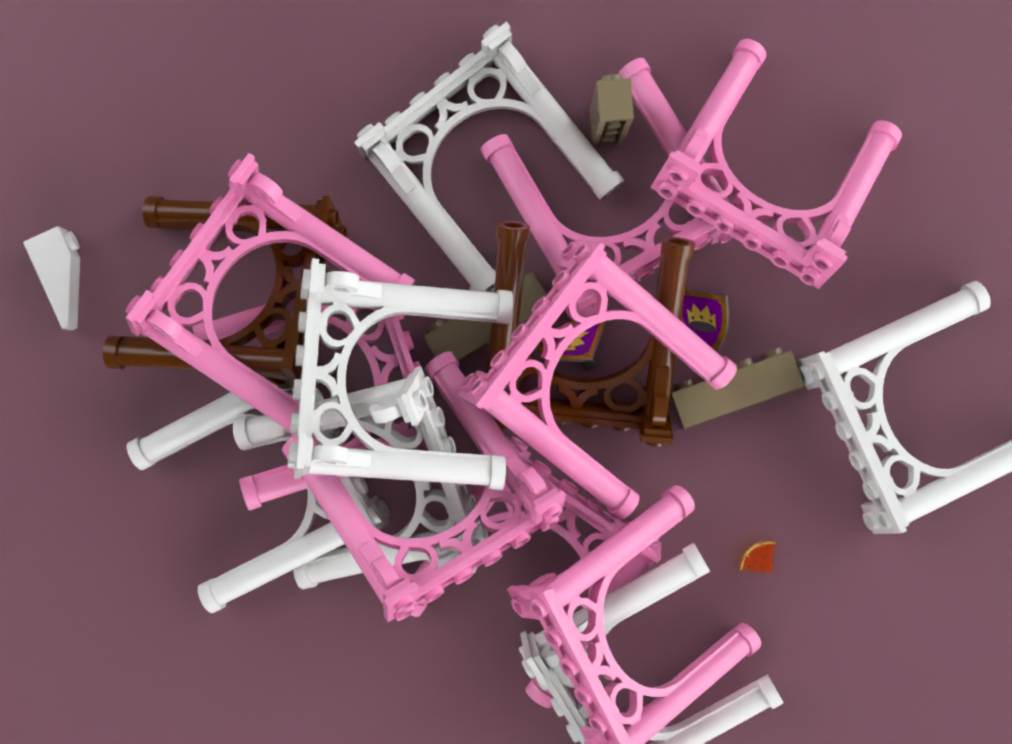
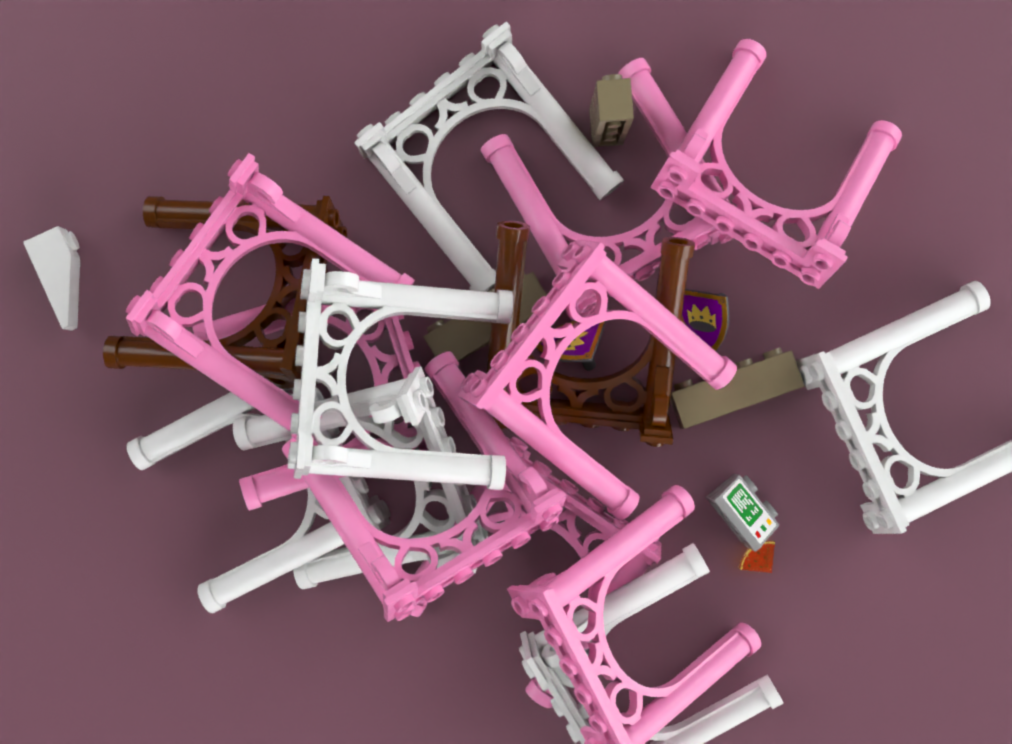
none -> slope [705,474,779,552]

